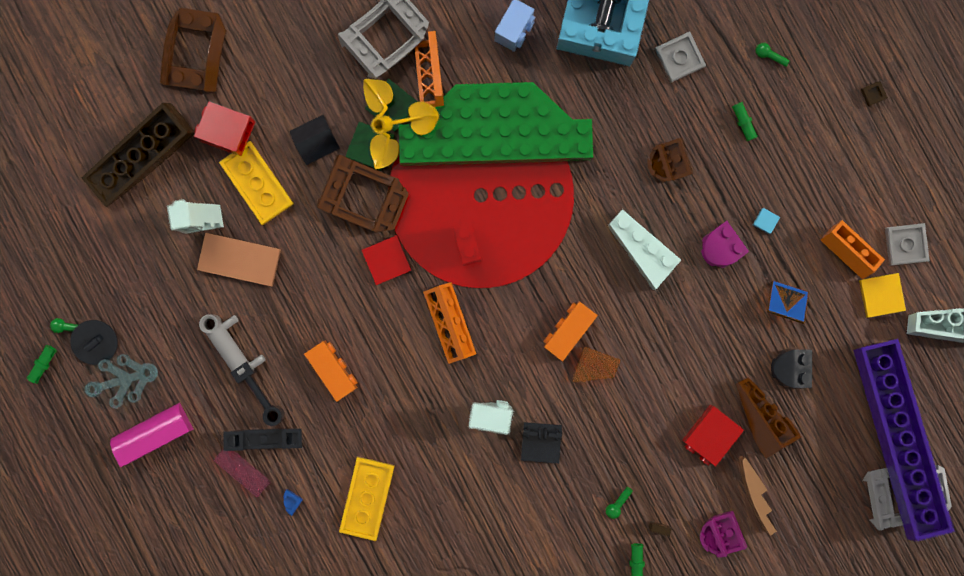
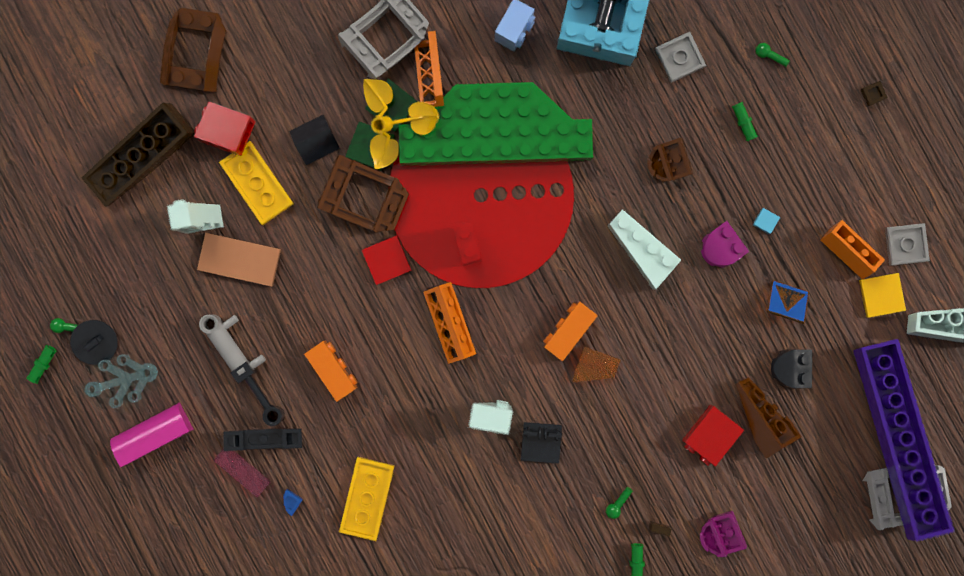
medium nougat slope [738,456,776,536] -> none

